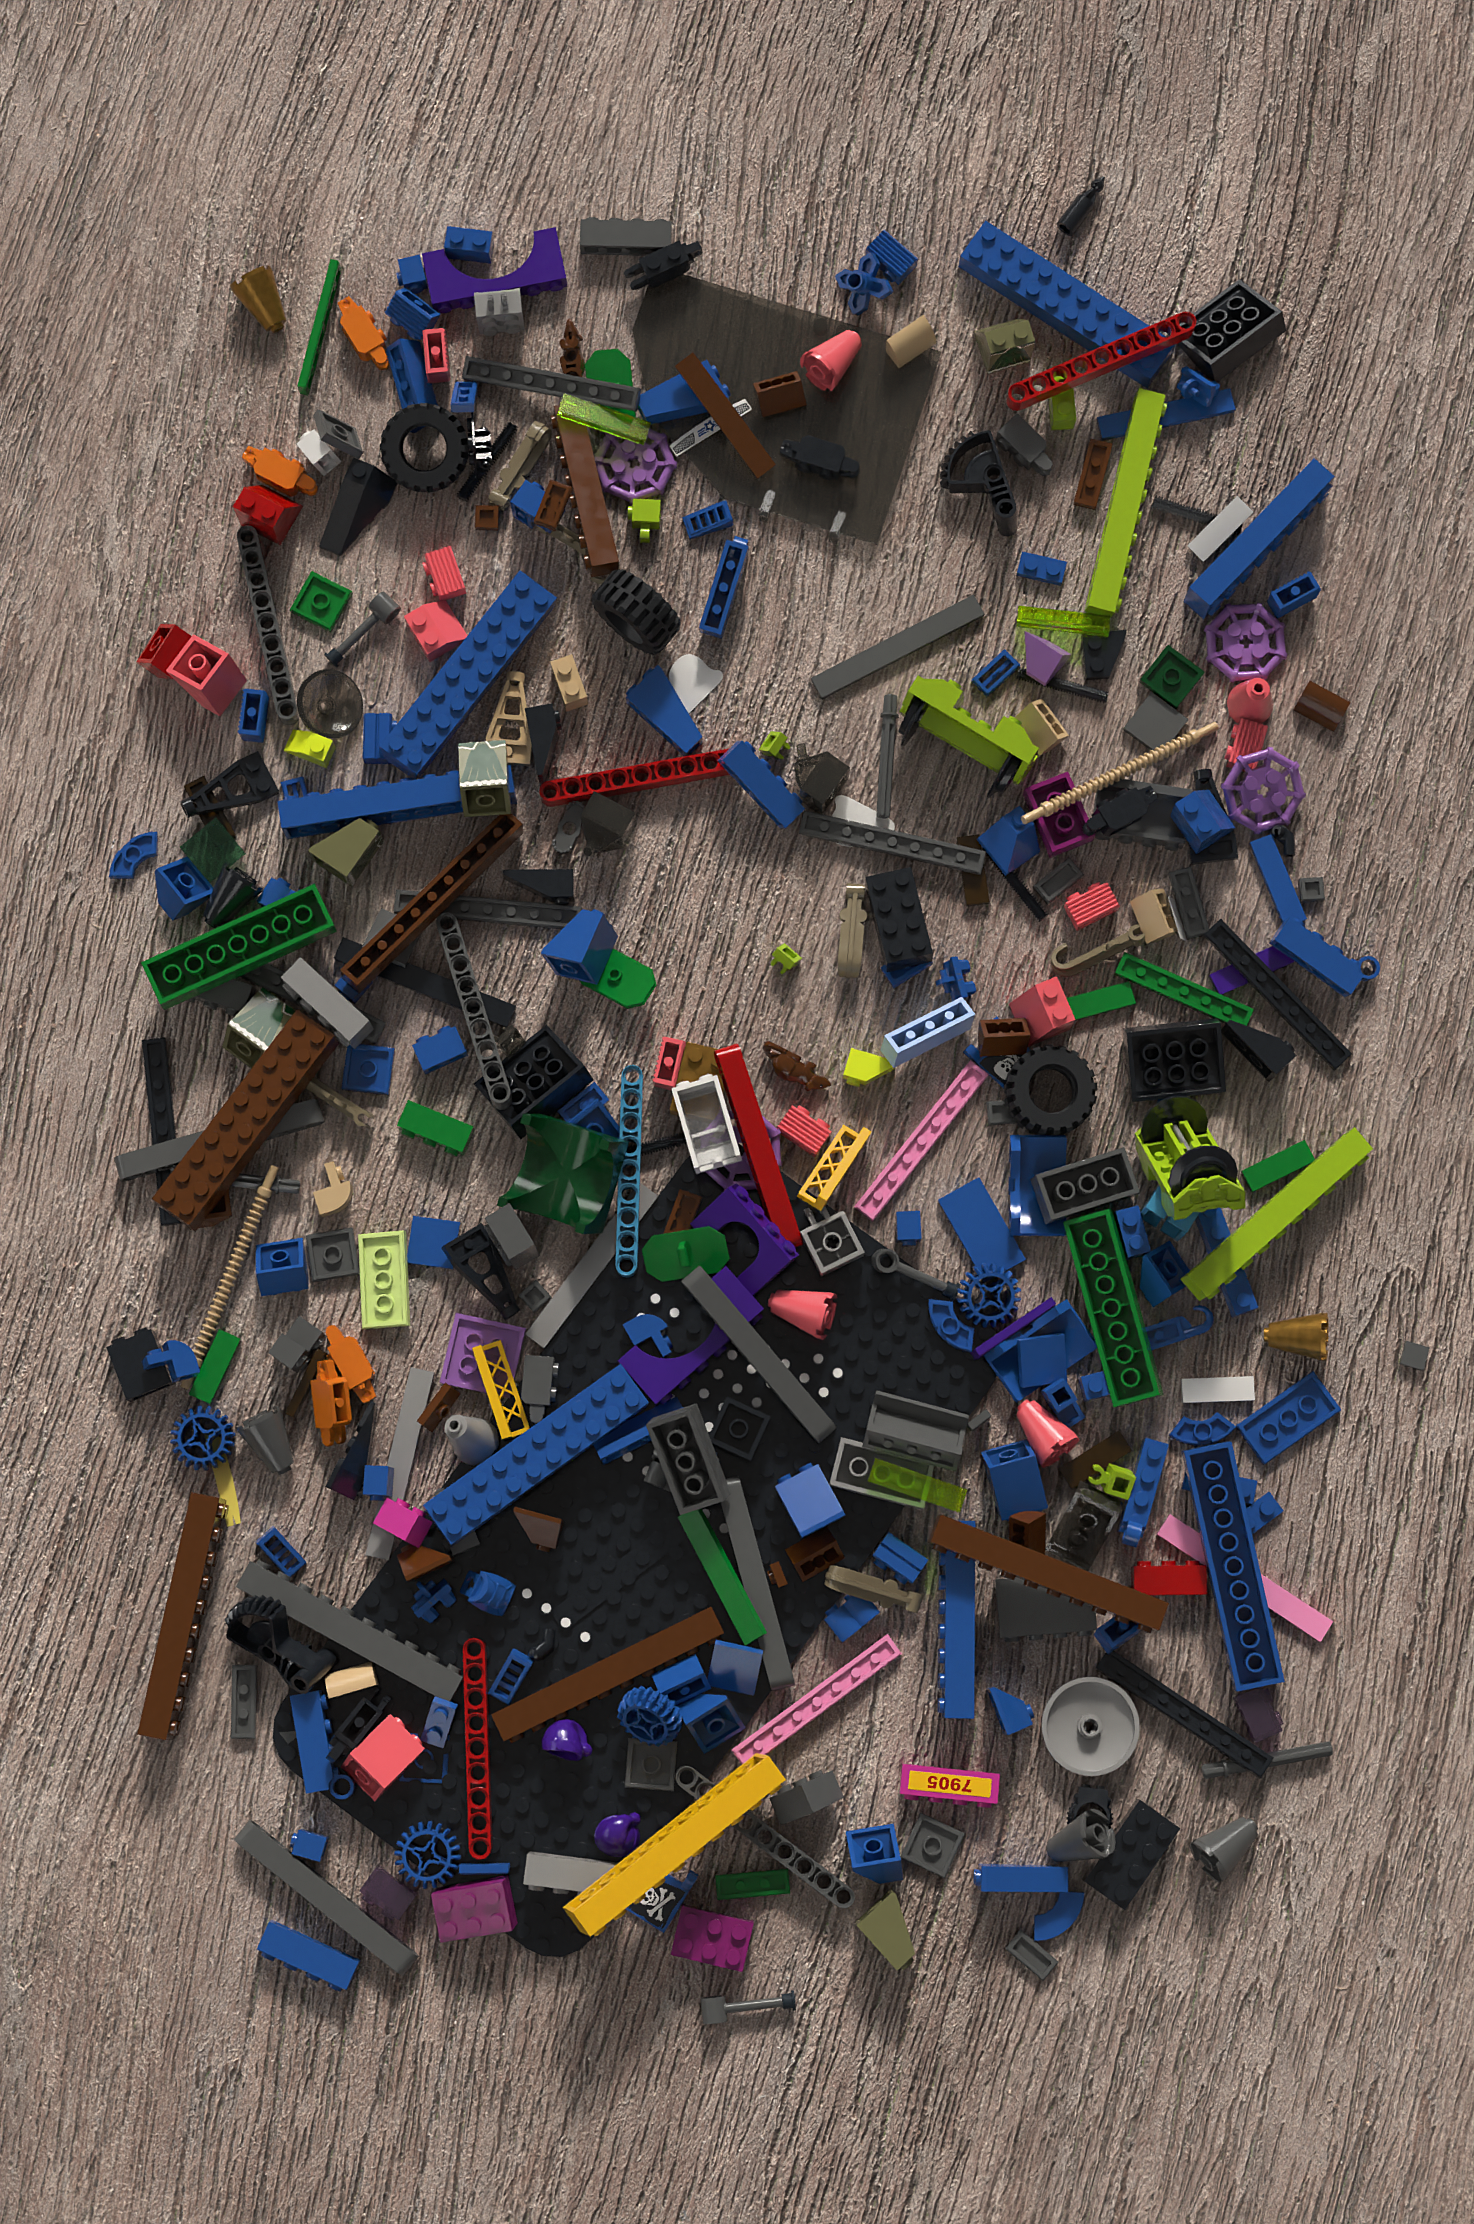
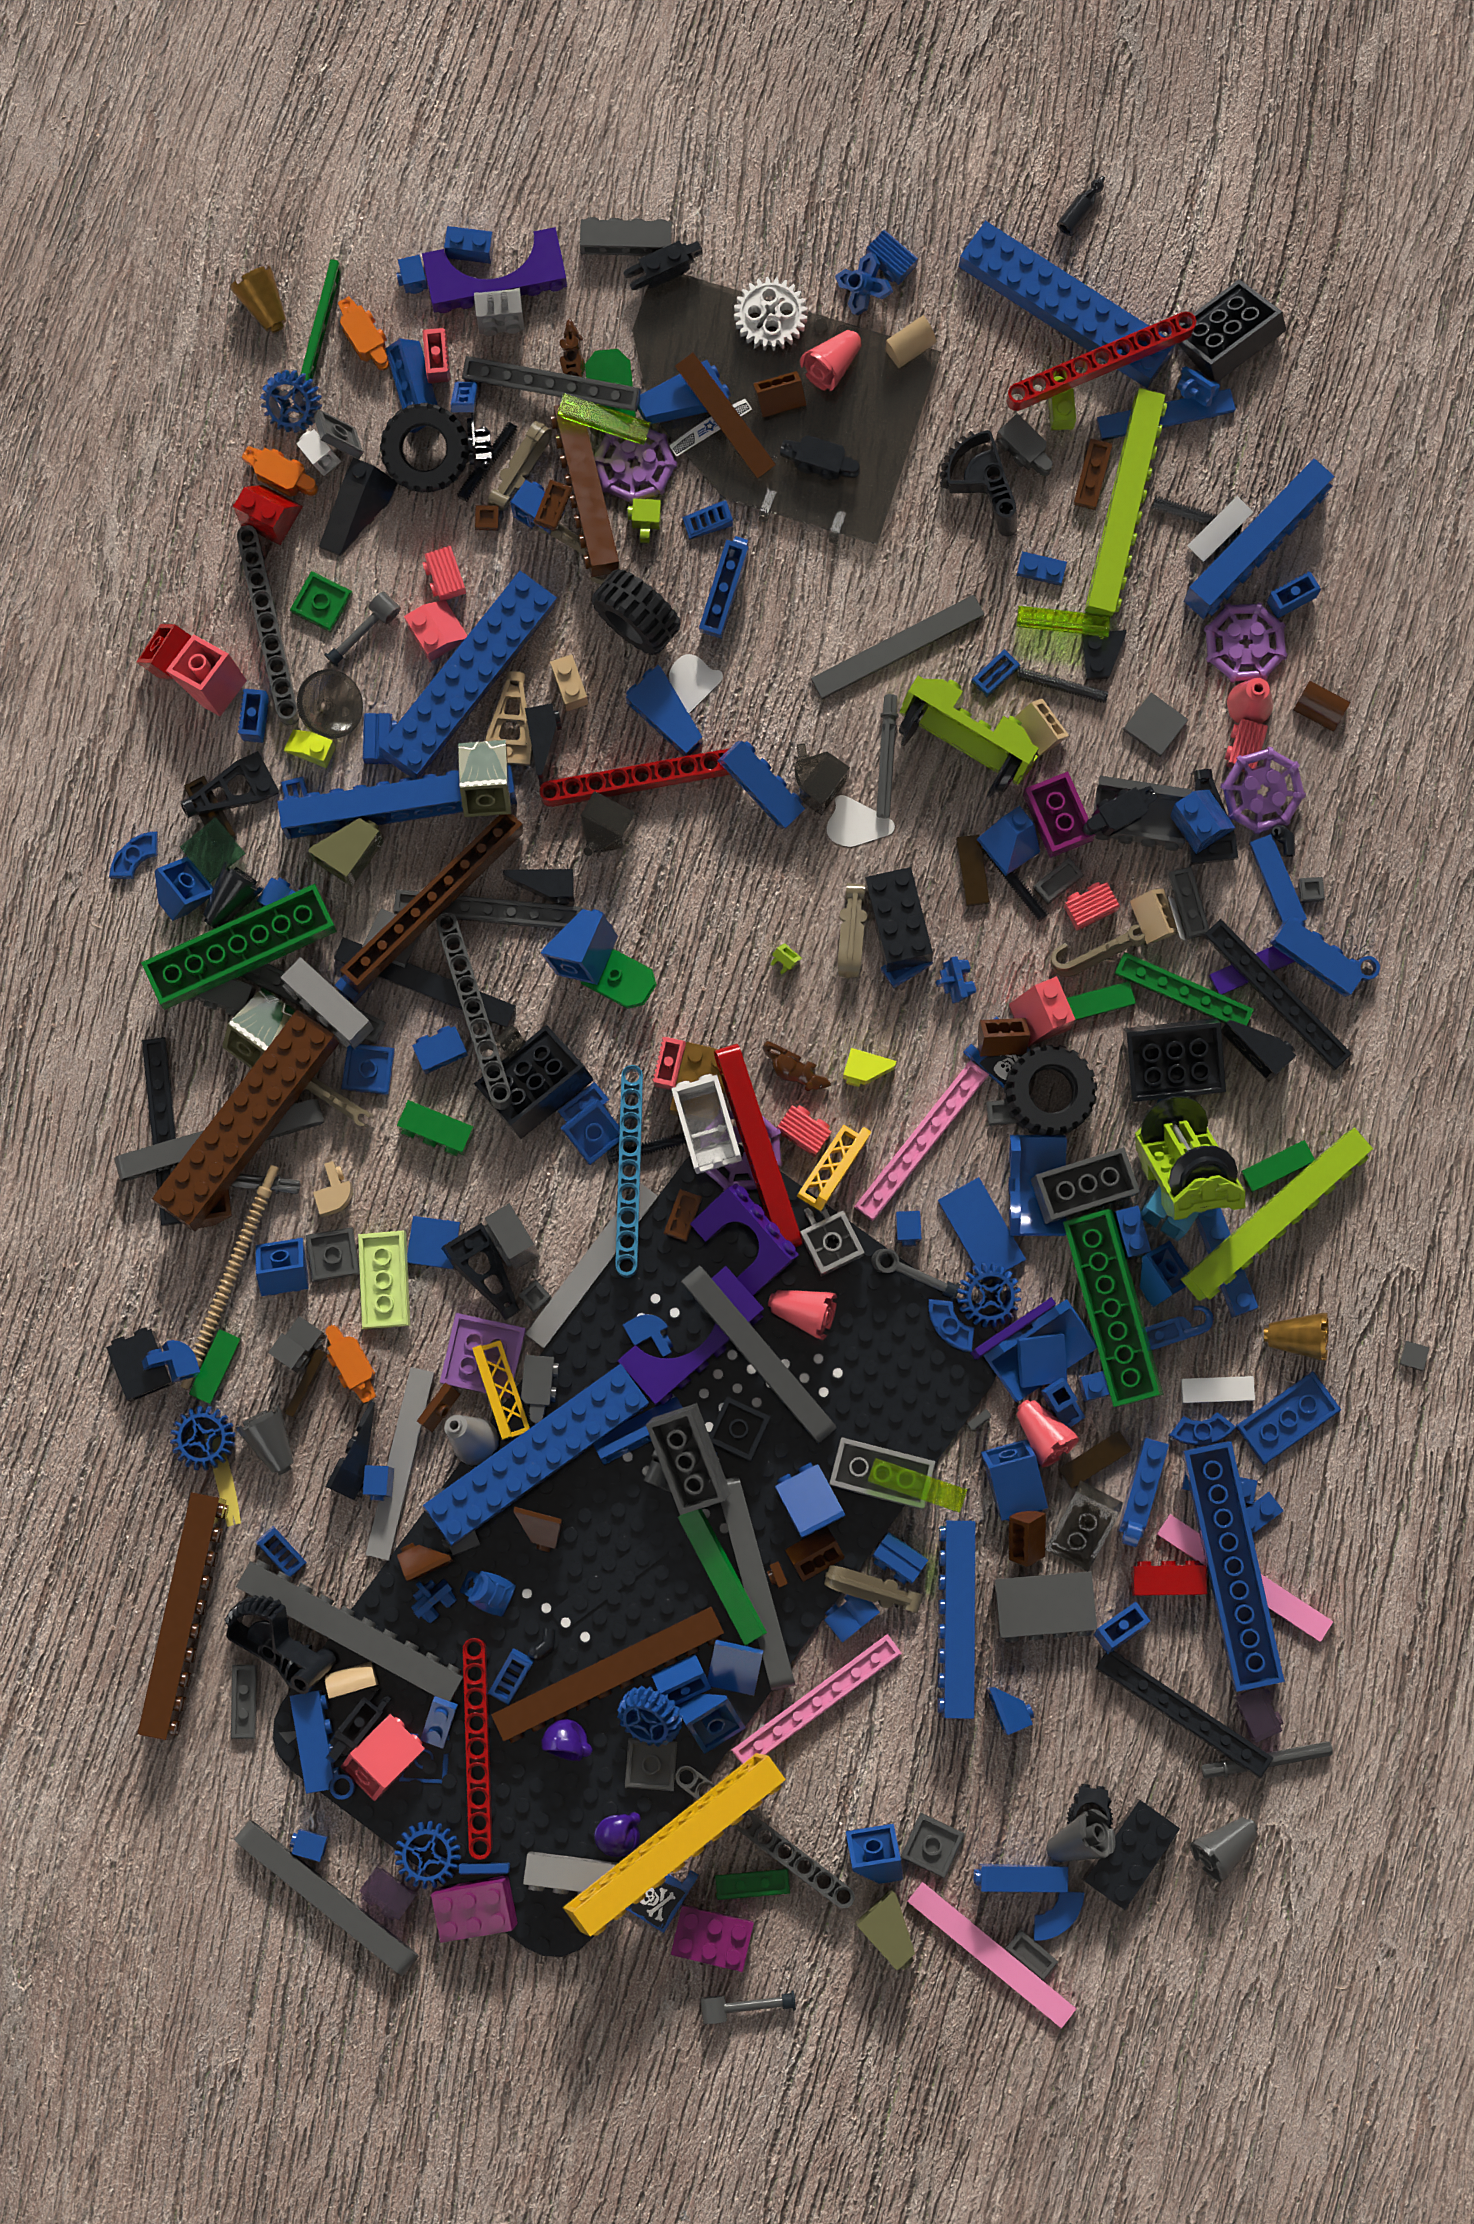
blue brick [257,1920,361,1992] -> none
orange hinge [310,1360,352,1447] -> none
dark pink brick [373,1498,433,1548] -> none
blue brick [385,288,440,340] -> none
dark green piece [497,1114,629,1234] -> none
dark grey piece [552,801,586,854] -> none
green shield [642,1226,730,1282] -> none
lime tile [759,731,791,760] -> none
dark grey brick [769,1770,844,1825] -> none
dark grey tile [799,810,986,875] -> none
dark grey panel [862,1391,969,1471] -> none
light blue brick [880,997,975,1068] -> none
brick [899,1763,1000,1808] -> none
reddish brown brick [928,1514,1169,1634] -> none
olive slope [974,319,1035,374] -> none
tan hose [1021,722,1219,824] -> none
medium lavender slope [1024,631,1071,686] -> none
light grey dish [1041,1677,1140,1776] -> none
lime brick [1088,1463,1136,1500] -> none
dark green plate [1139,645,1205,710] -> none
none -> blue gear [260,370,322,433]
none -> white gear [734,277,808,351]
none -> bright pink tile [907,1882,1076,2029]

